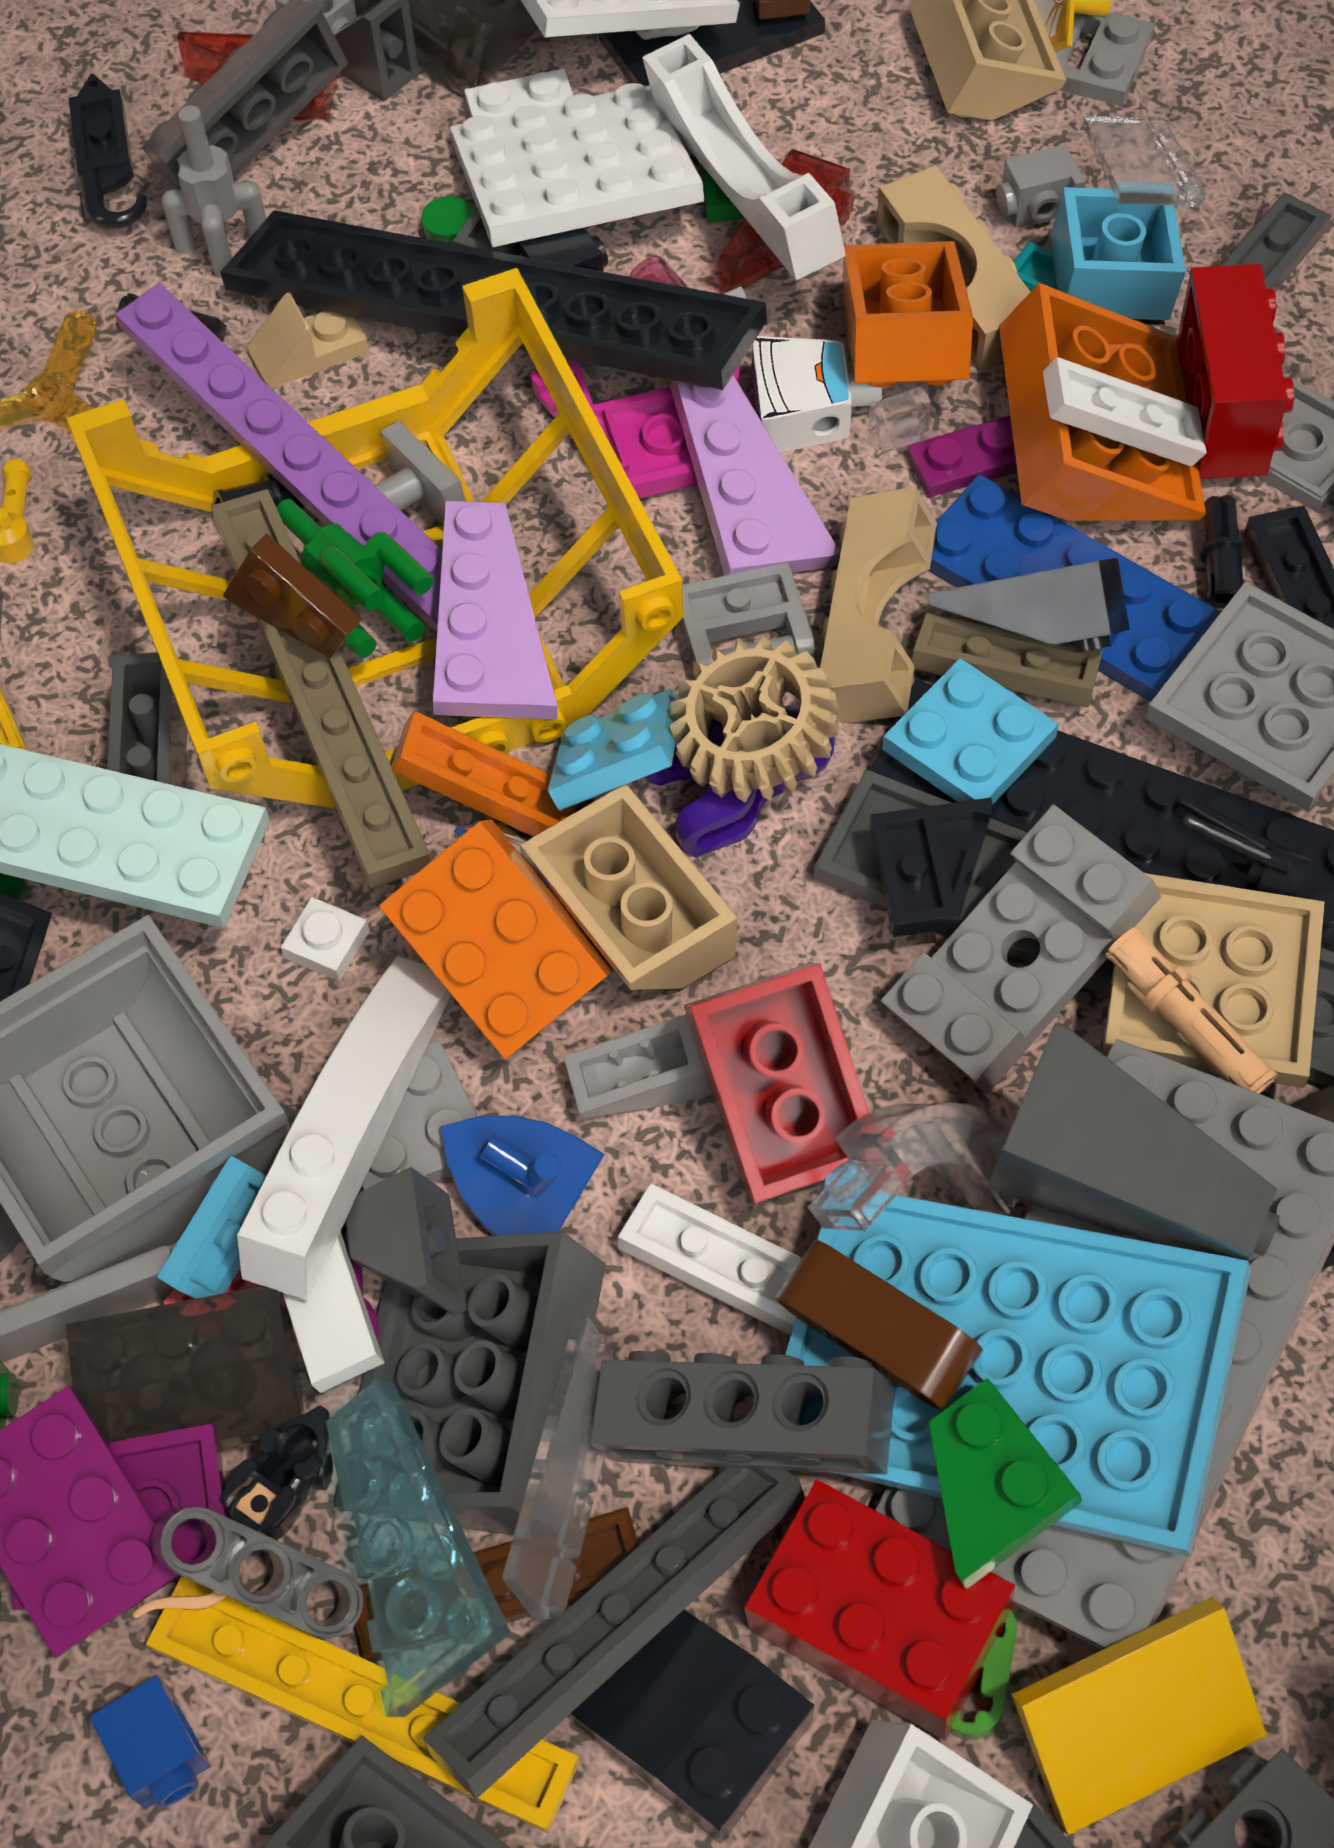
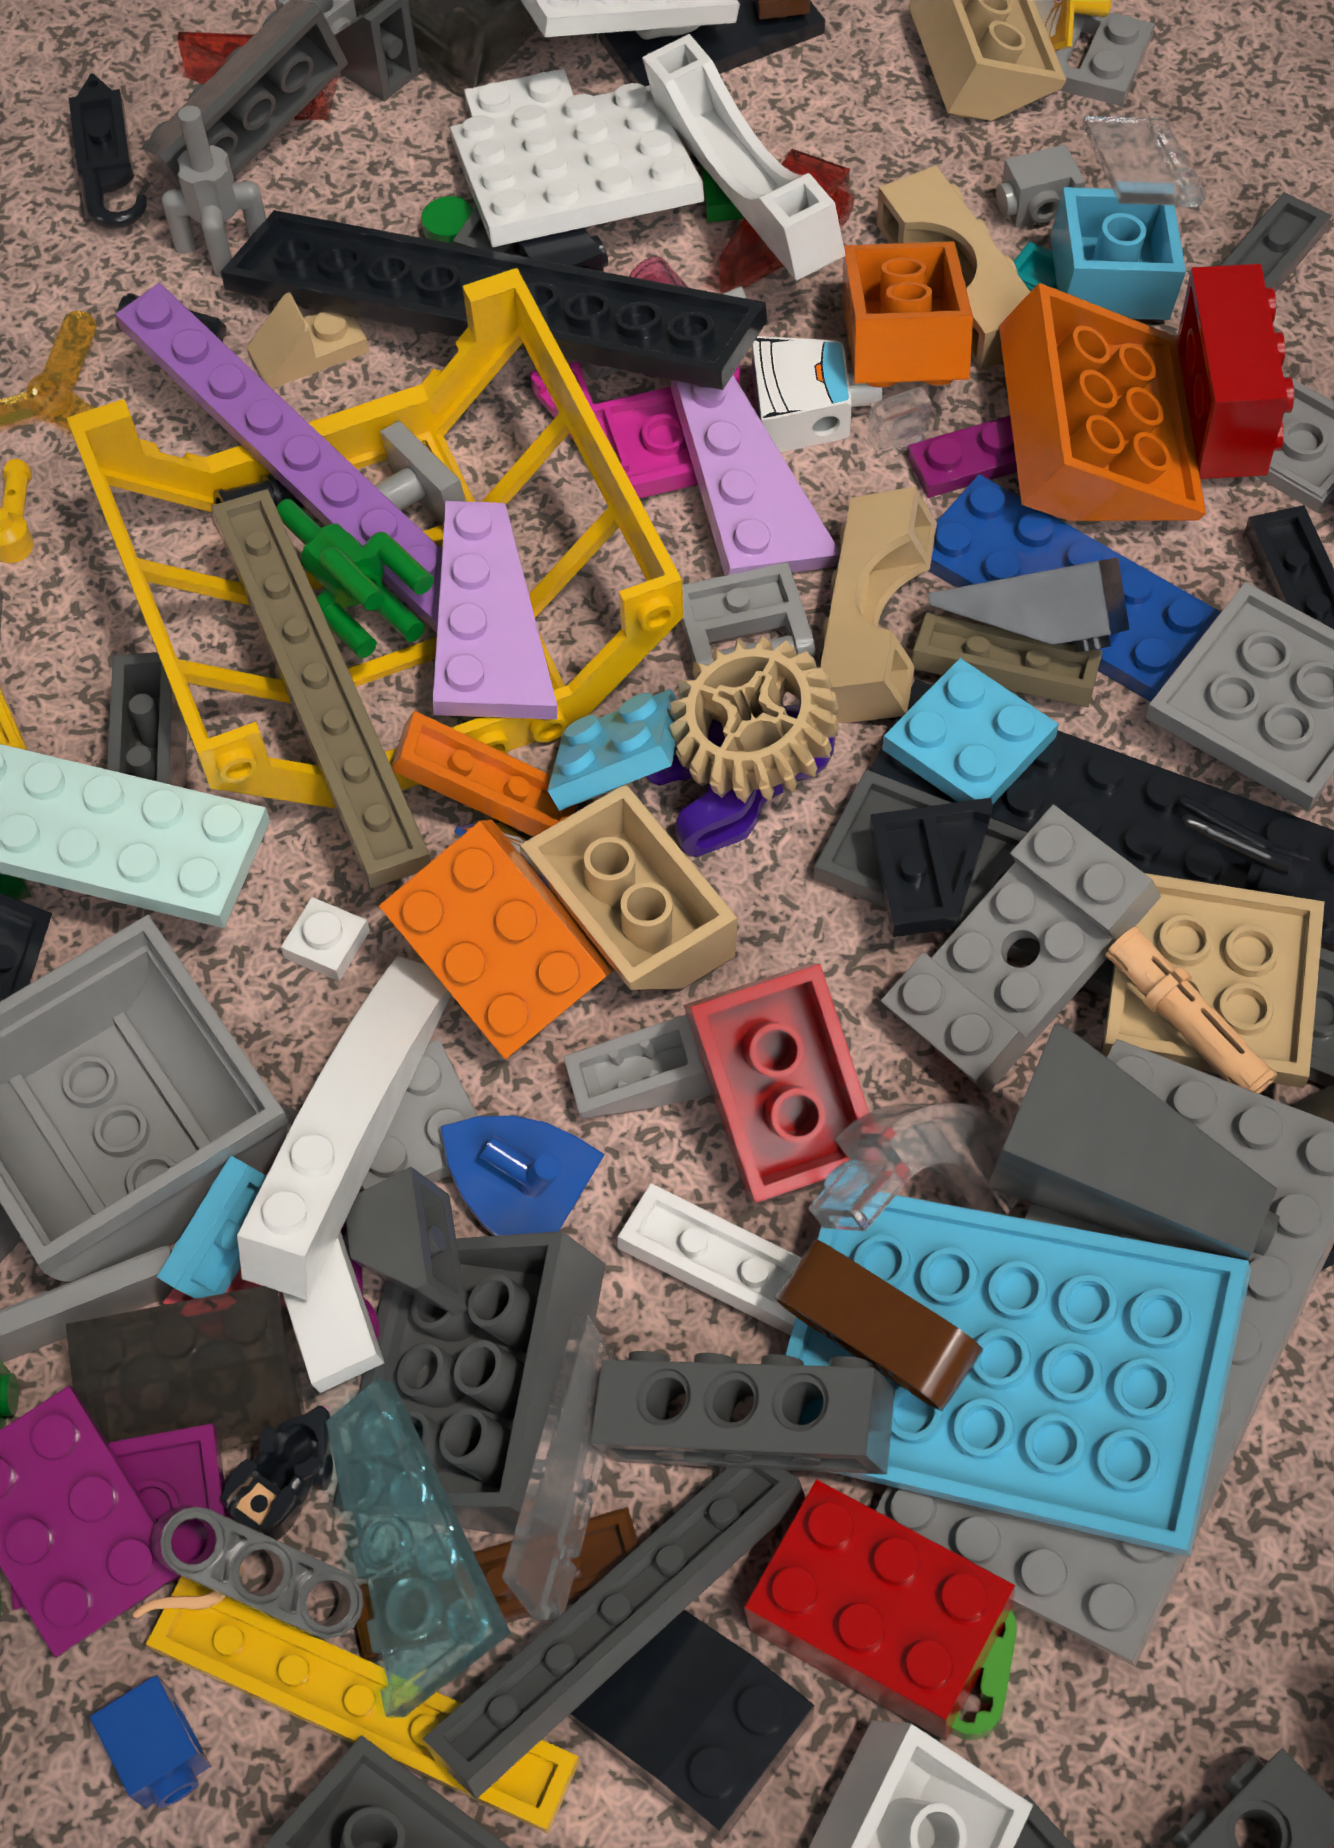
reddish brown wing [223,533,362,658] -> none
green wing [929,1378,1083,1589] -> none
yellow tile [1012,1597,1267,1835] -> none
white plate [1043,357,1207,467] -> none
black axle [1199,494,1247,609] -> none

